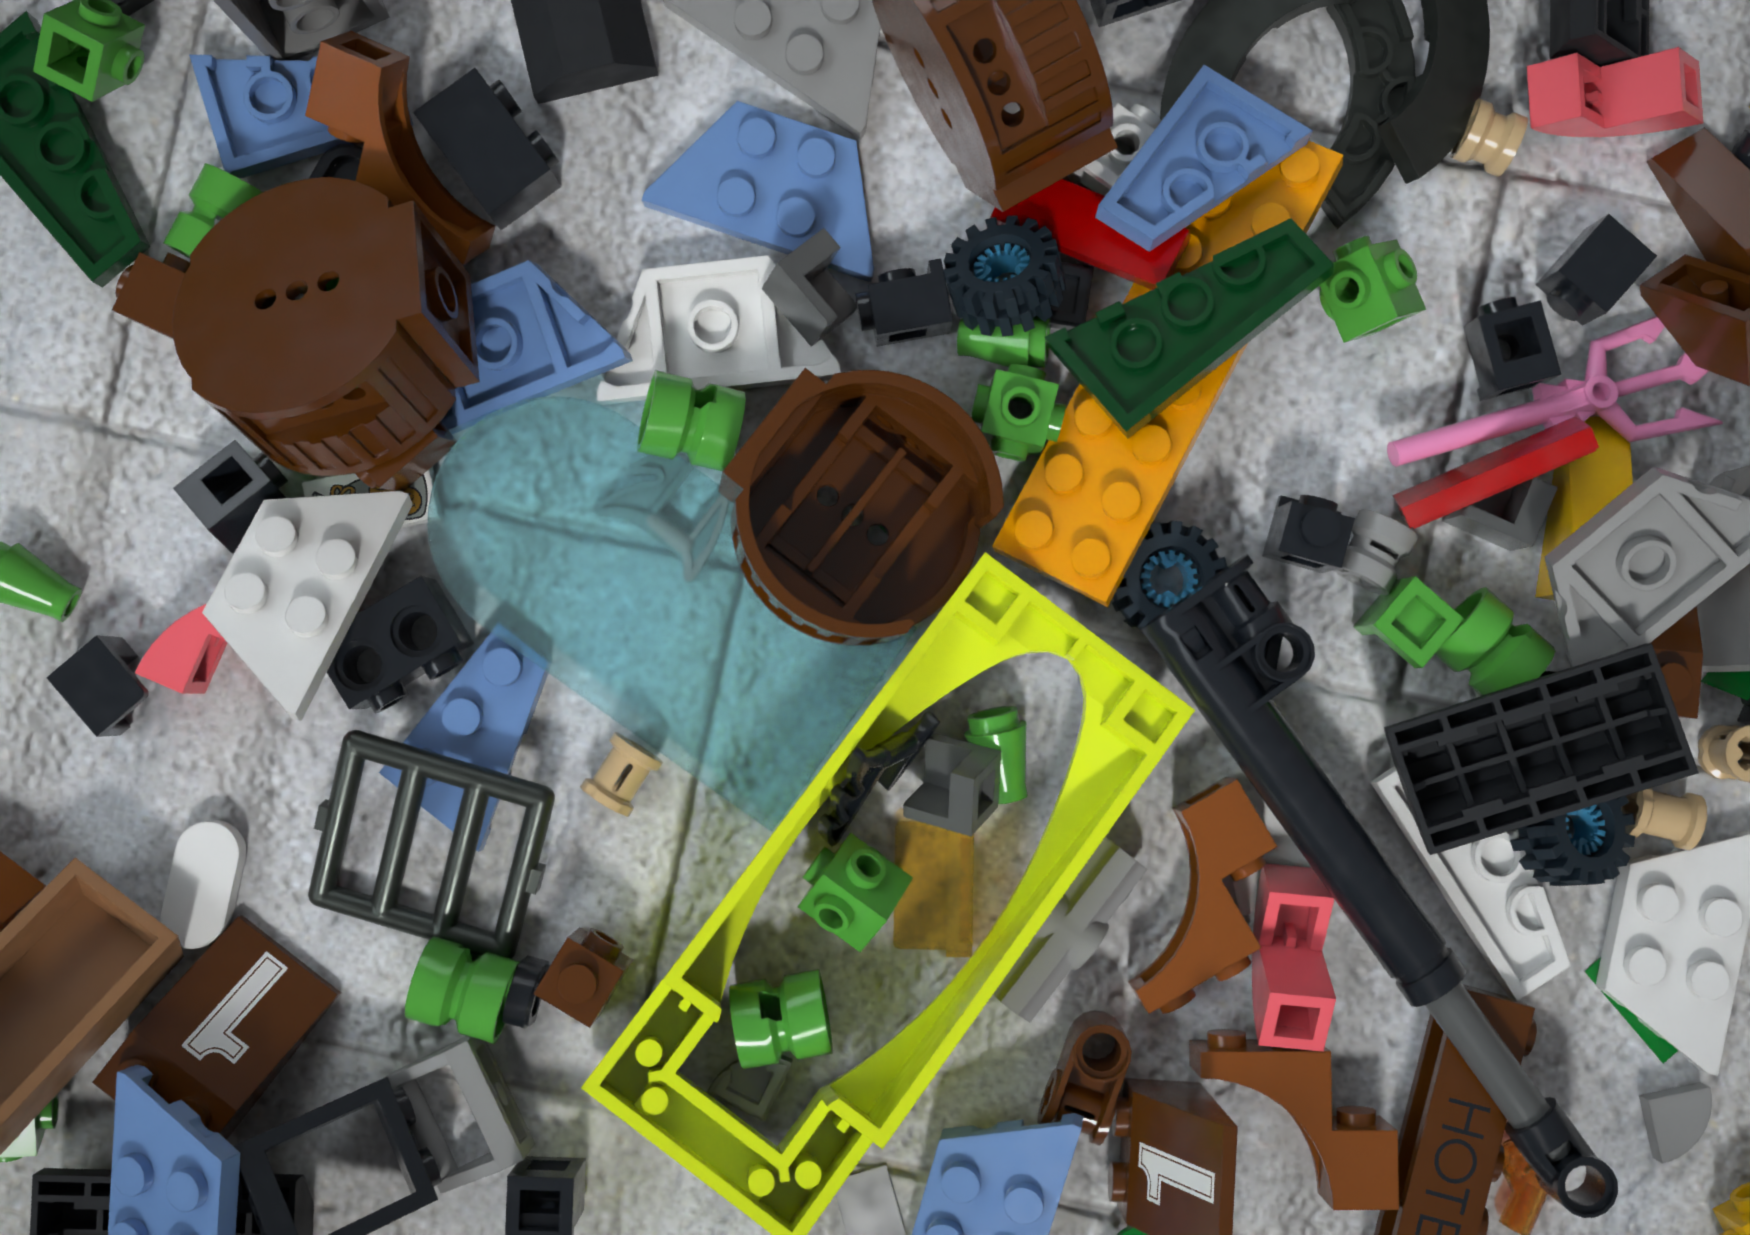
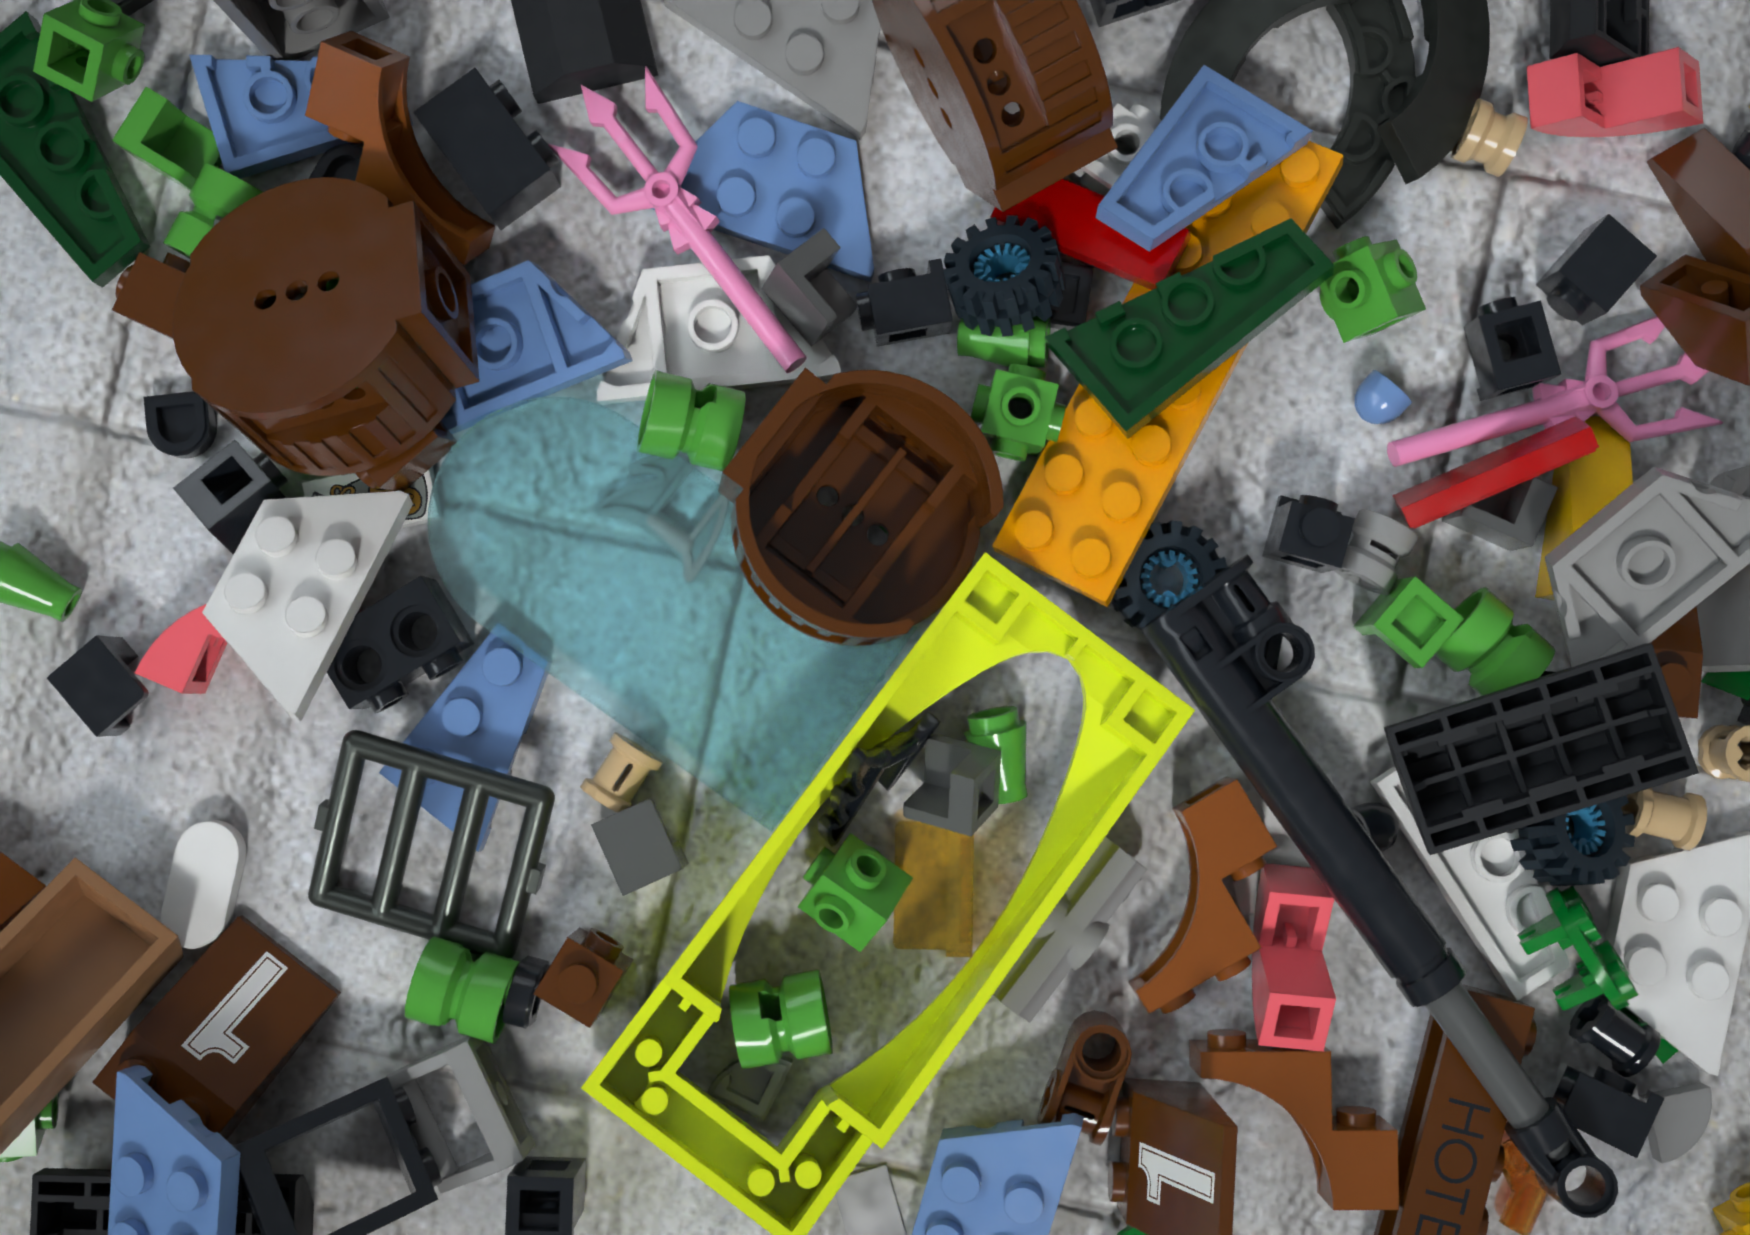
none -> bright green panel [112,87,222,191]
none -> black tile [143,391,217,459]
none -> bright pink piece [548,66,807,373]
none -> dark grey panel [591,799,689,896]
none -> black hinge [1350,803,1399,852]
none -> medium blue hinge [1355,370,1412,424]
none -> green plate [1517,886,1639,1011]
none -> black brick [1552,1065,1665,1158]
none -> black bush [1569,994,1661,1077]

